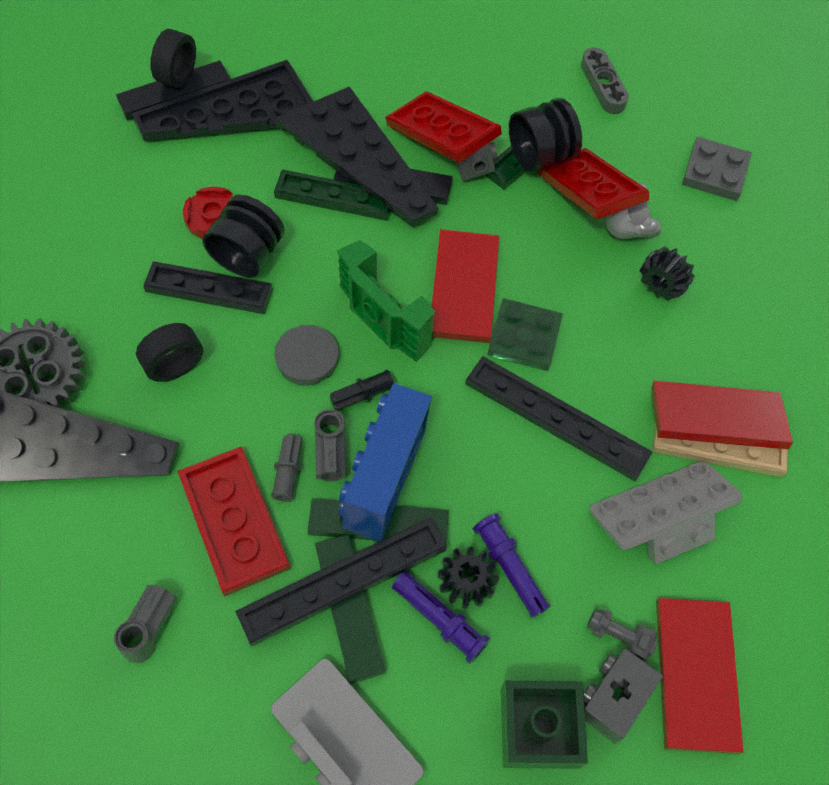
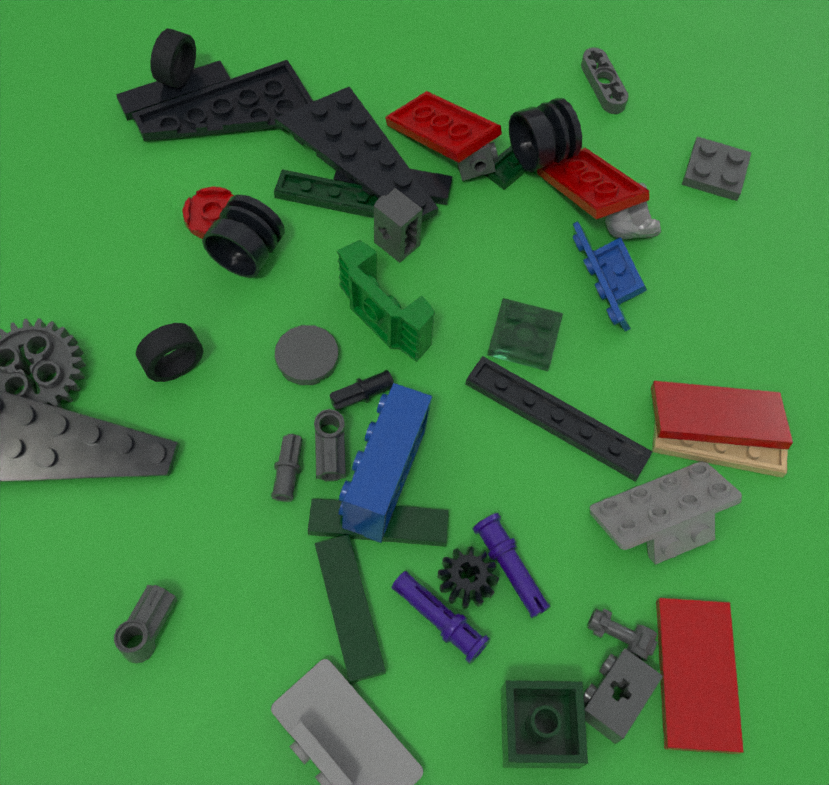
black tile [143,261,273,314] -> none
red tile [177,446,291,597] -> none
black tile [235,517,447,647] -> none
red tile [431,229,499,343] -> none
black gear [639,246,695,300] -> none
none -> dark grey brick [374,188,423,263]
none -> blue bracket [572,221,647,331]

